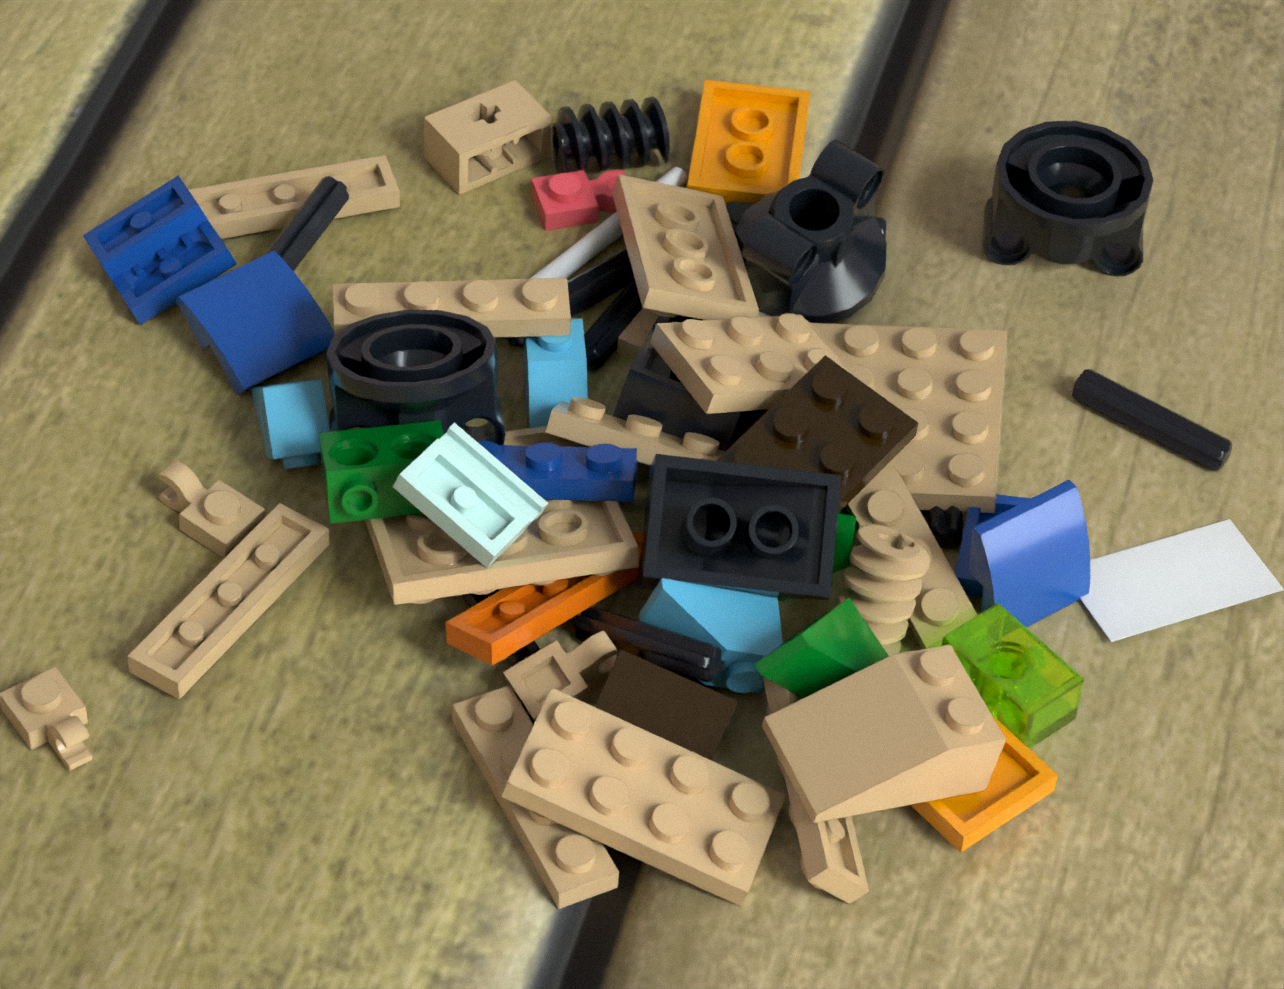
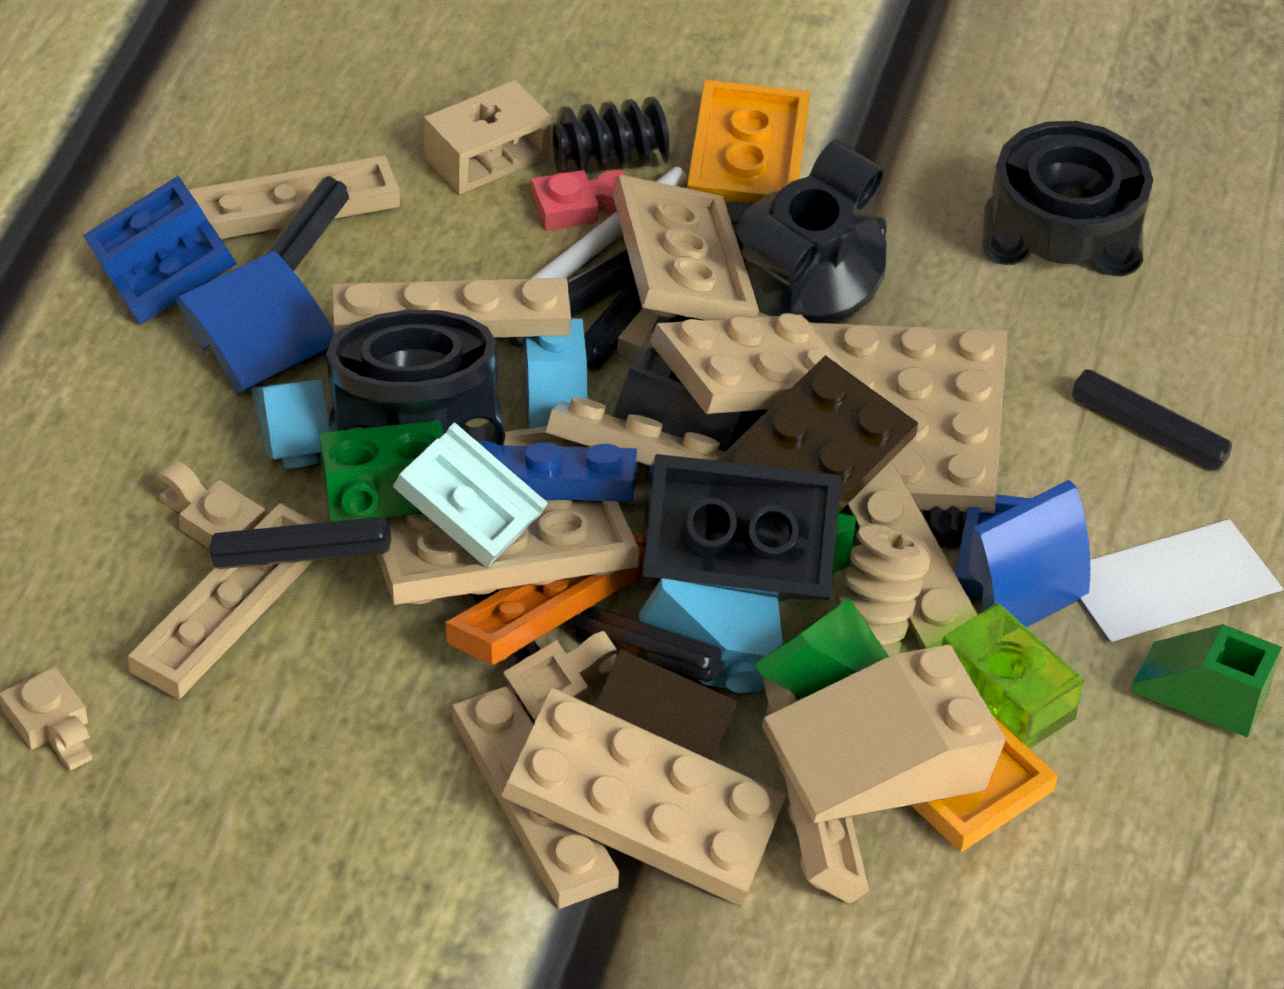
none -> black axle [209,516,392,569]
none -> green slope [1131,624,1282,738]

